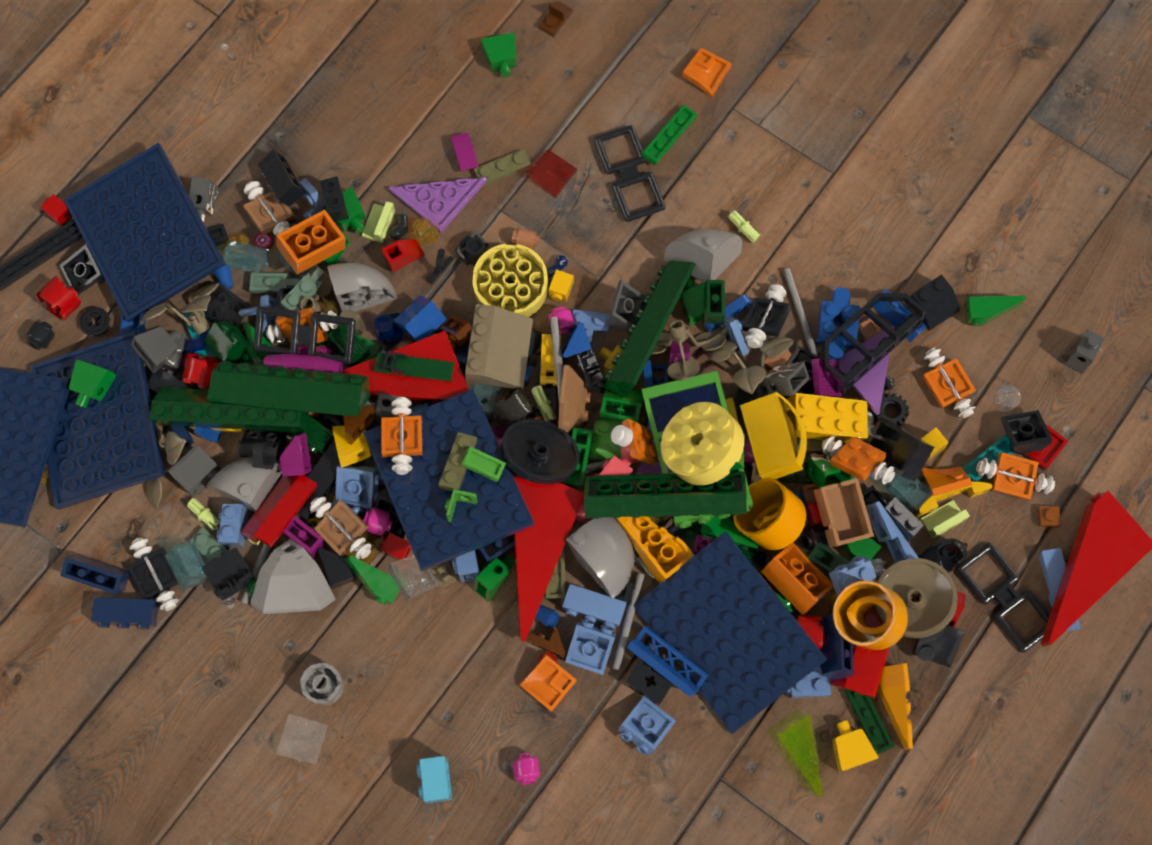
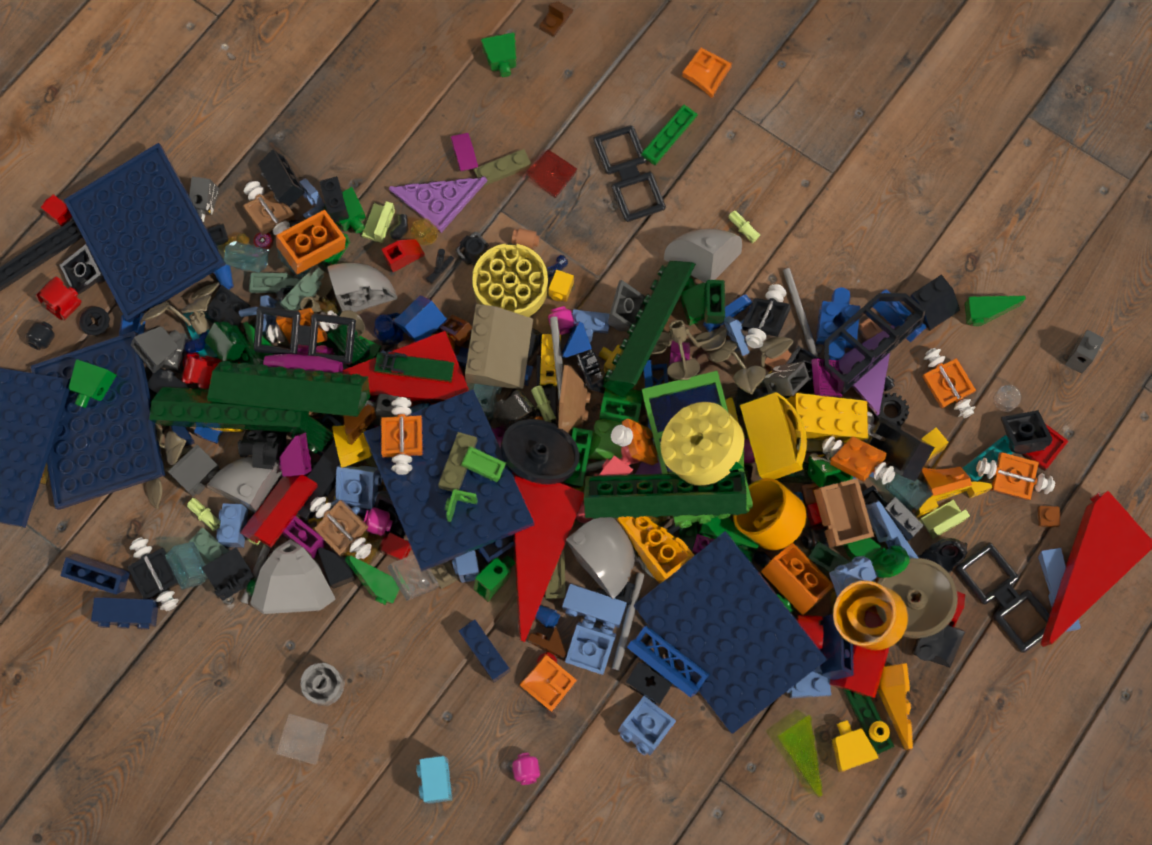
none -> dark blue brick [459,620,510,683]
none -> yellow plate [869,721,890,742]
none -> green tile [870,546,910,578]

